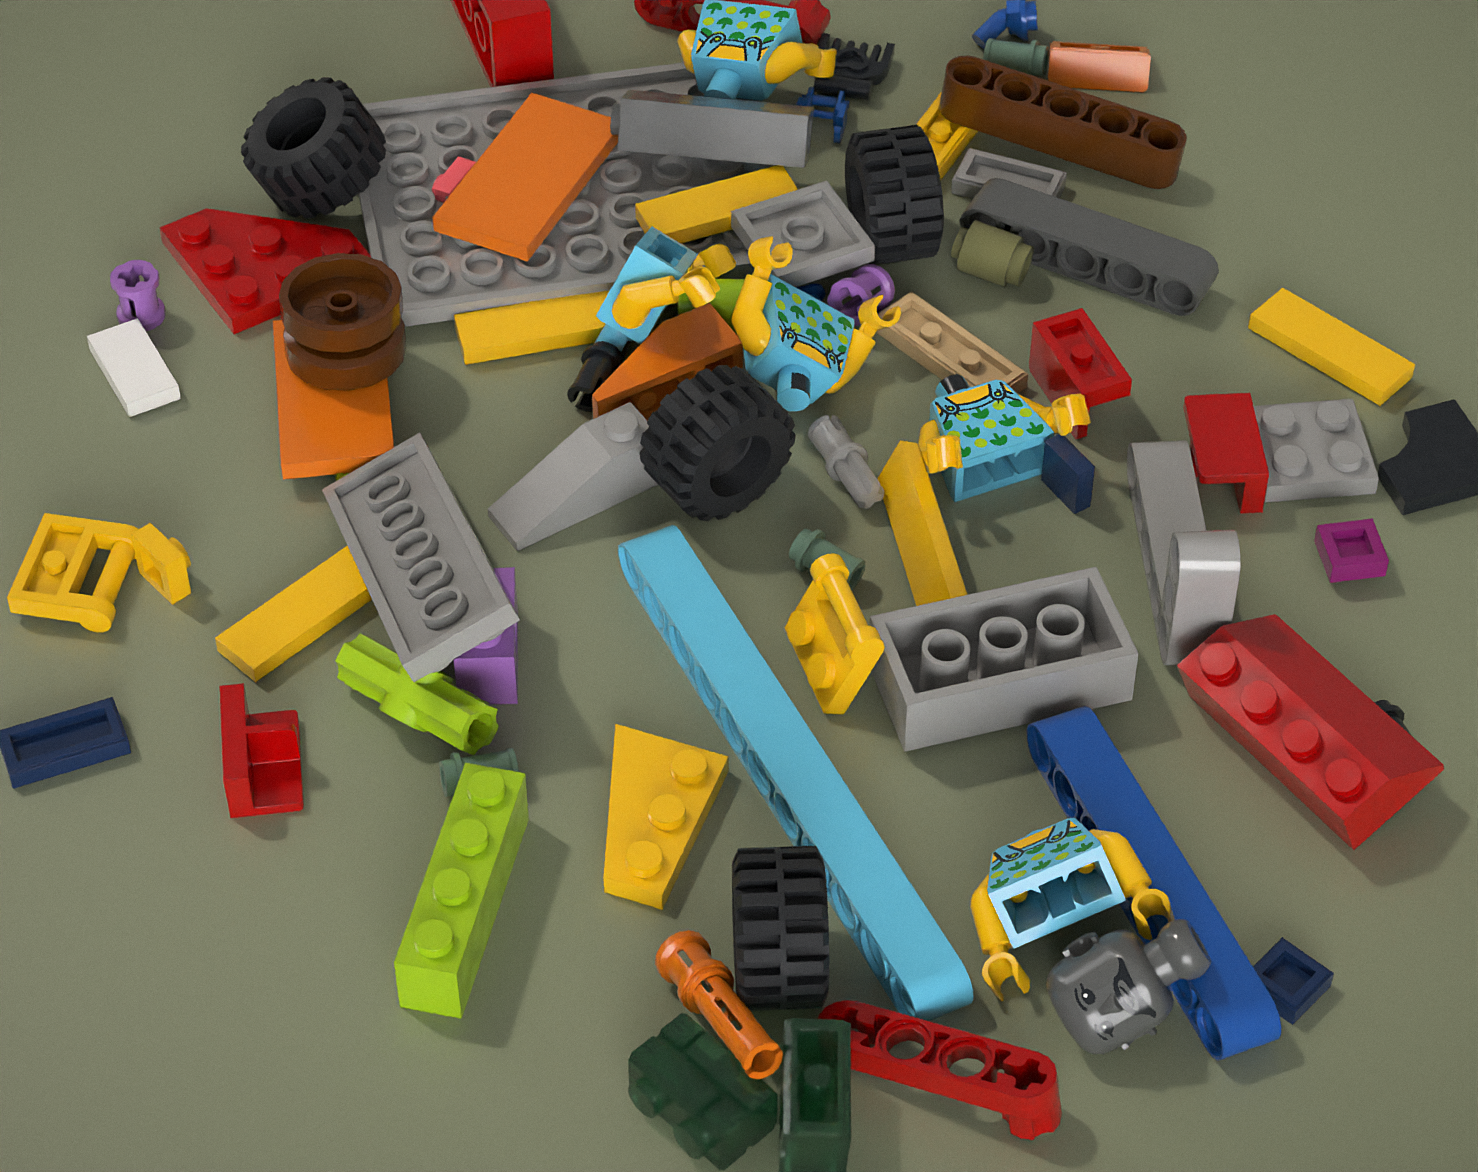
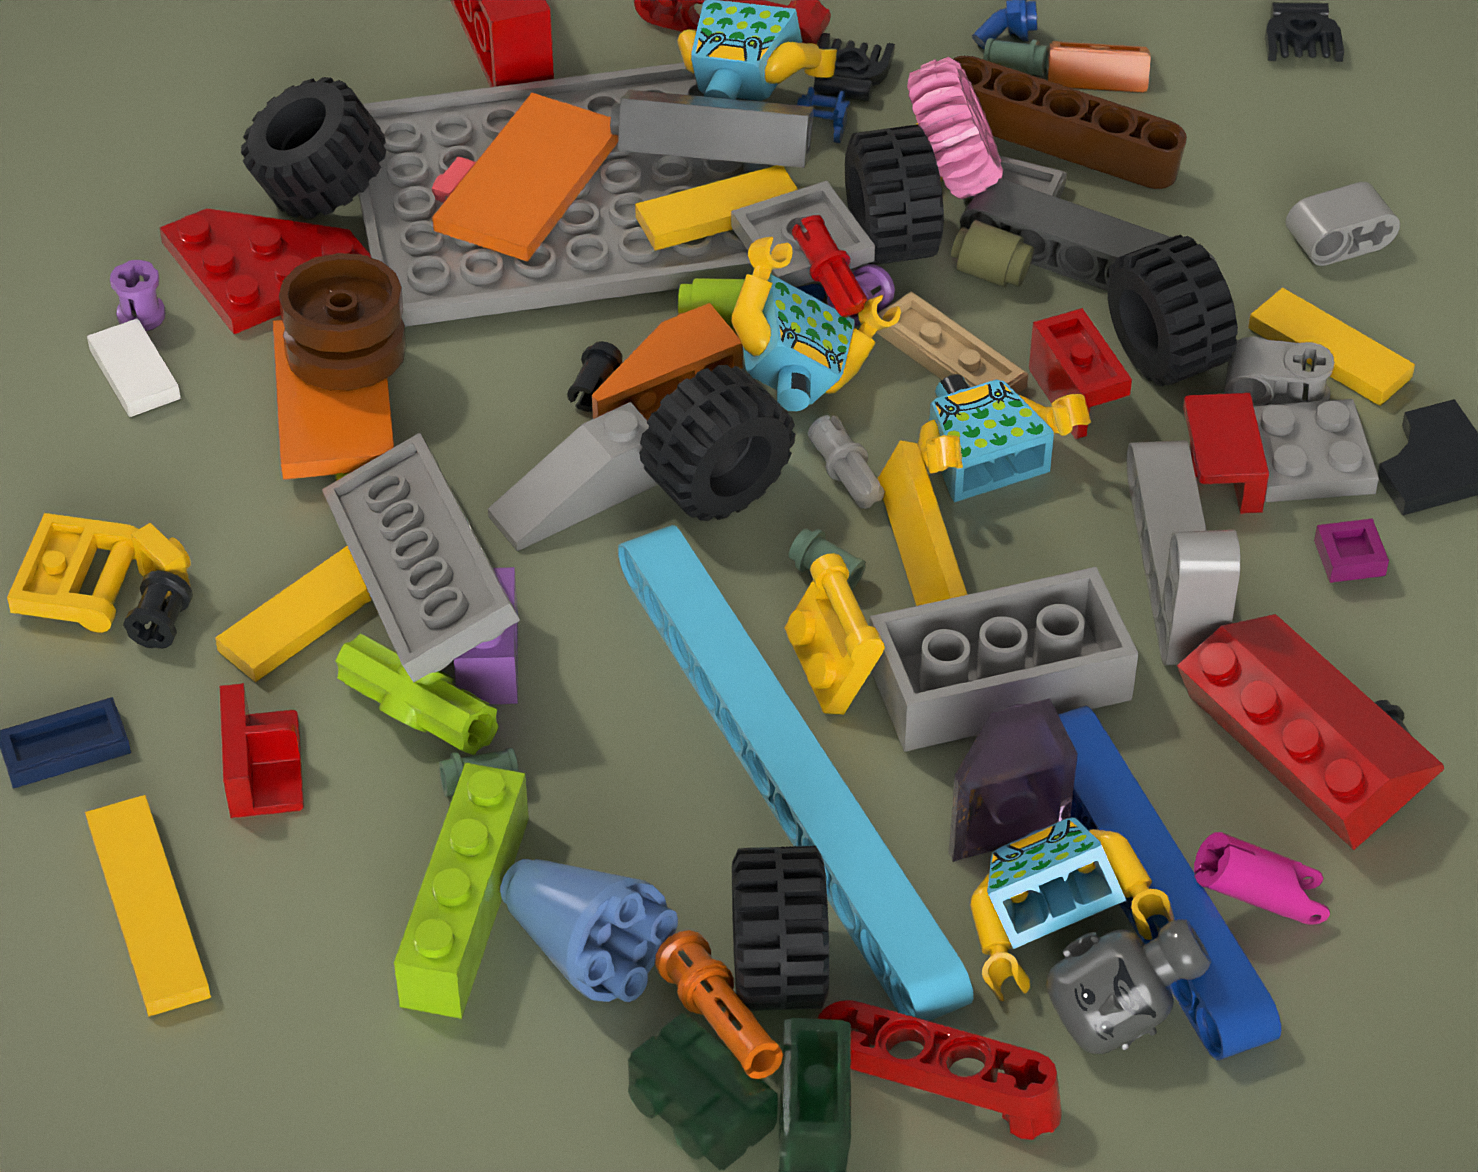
yellow tile [454,290,610,365] -> none
torso [595,226,736,359] -> none
yellow wing [603,724,729,910] -> none
dark blue tile [1041,434,1095,514] -> none
dark blue tile [1253,937,1334,1025] -> none
none -> yellow tile [85,795,211,1017]
none -> black bush [123,570,193,649]
none -> medium blue cone [500,859,678,1002]
none -> red axle [792,215,867,317]
none -> bright pink gear [907,57,1003,199]
none -> clear purple slope [949,698,1078,862]
none -> black tyre [1107,235,1238,387]
none -> dark pink piece [1194,832,1330,925]
none -> light grey piece [1224,337,1334,406]
none -> black piece [1265,2,1344,62]
none -> light grey beam [1286,182,1400,266]

